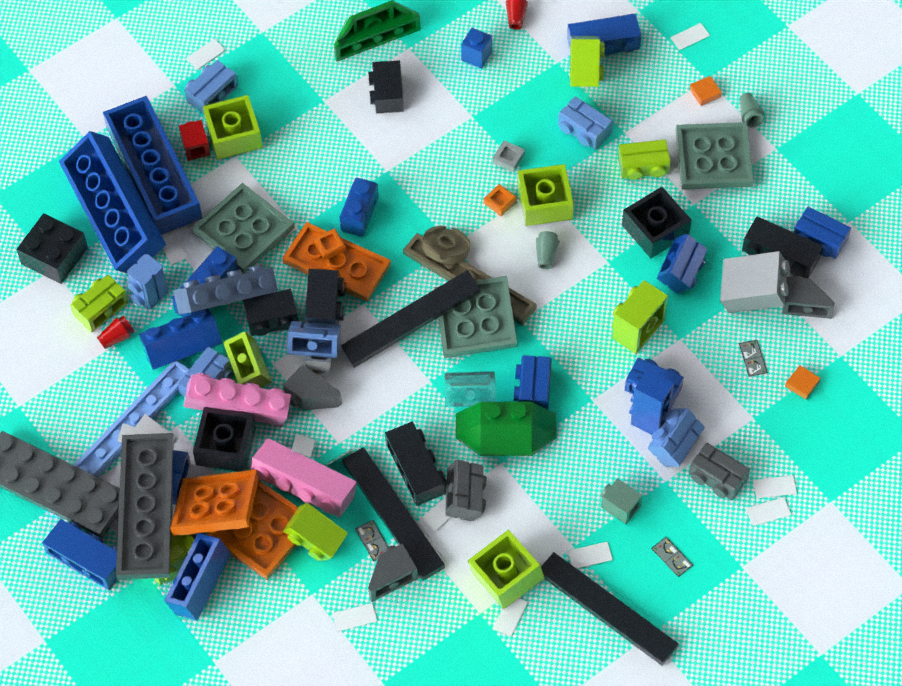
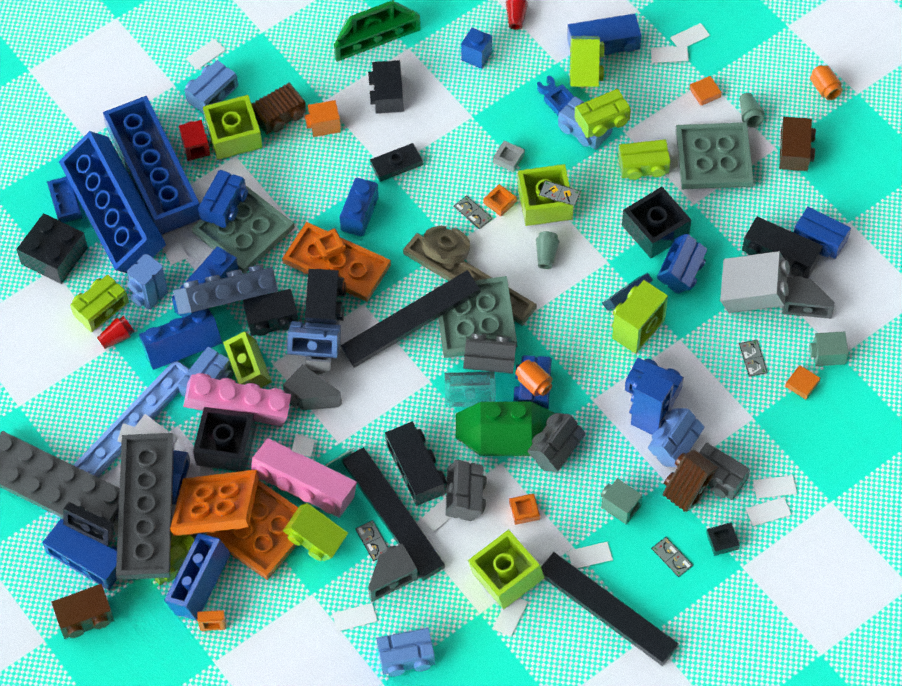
none -> blue plate [47,177,82,223]
none -> reddish brown brick [51,584,114,639]
none -> black plate [63,502,114,546]
none -> orange tile [197,610,226,631]
none -> blue brick [198,170,248,228]
none -> reddish brown brick [251,82,306,134]
none -> orange brick [305,100,341,137]
none -> black plate [370,143,423,182]
none -> medium blue brick [376,628,435,677]
none -> light grey sticker [453,195,493,229]
none -> dark grey brick [463,333,516,374]
none -> orange tile [509,493,540,525]
none -> orange brick [515,359,553,396]
none -> dark grey brick [527,413,586,472]
none -> blue plate [537,76,574,116]
none -> light grey sticker [539,180,581,206]
none -> lime brick [575,89,631,138]
none -> dark blue plate [602,273,653,311]
none -> white sticker [651,46,688,63]
none -> reddish brown brick [663,449,718,512]
none -> black plate [706,523,740,556]
none -> reddish brown brick [779,116,816,171]
none -> sand green brick [809,331,849,366]
none -> orange brick [810,65,843,100]

